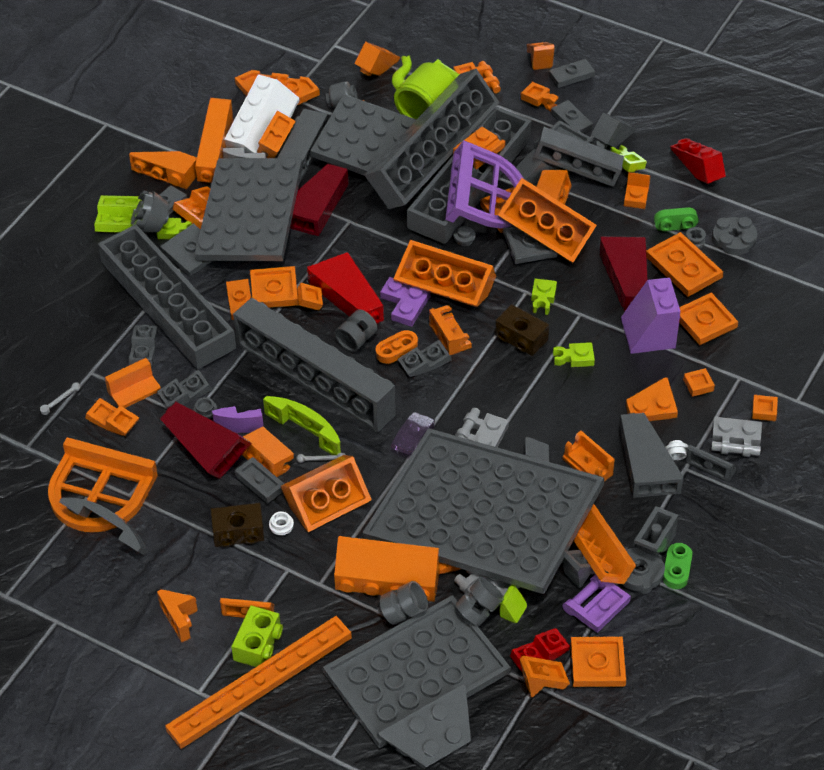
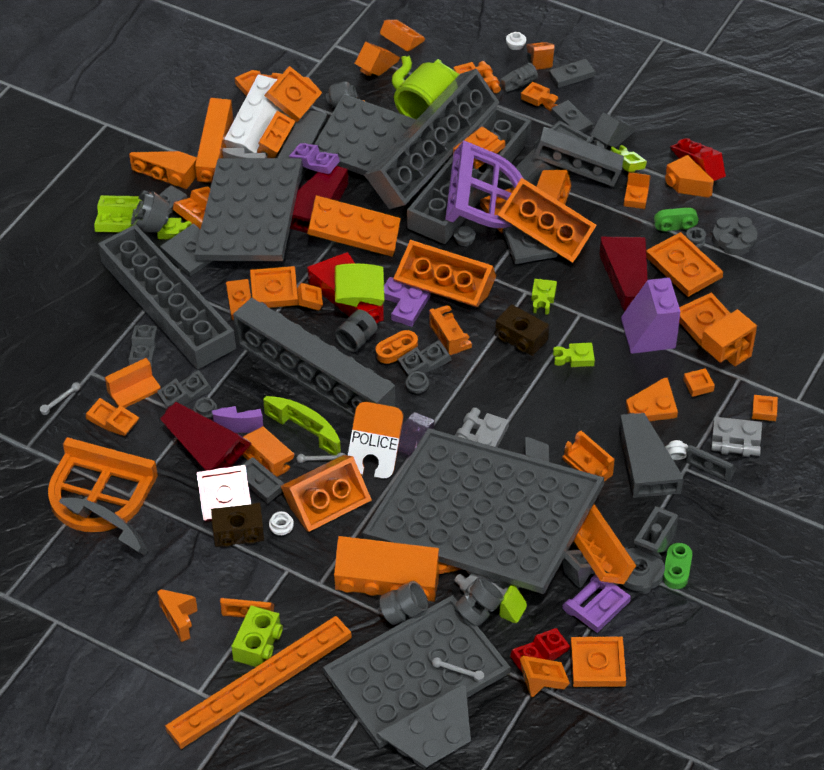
none -> tile [197,465,251,521]
none -> orange plate [264,66,322,122]
none -> medium lavender slope [289,143,340,174]
none -> orange plate [307,195,401,257]
none -> lime slope [335,264,384,307]
none -> piece [348,402,403,478]
none -> orange slope [380,20,425,51]
none -> dark grey plate [406,371,429,393]
none -> light grey hinge [432,657,484,682]
none -> dark grey hinge [501,63,538,92]
none -> white plate [506,32,526,50]
none -> orange slope [665,155,714,197]
none -> orange brick [701,309,757,367]

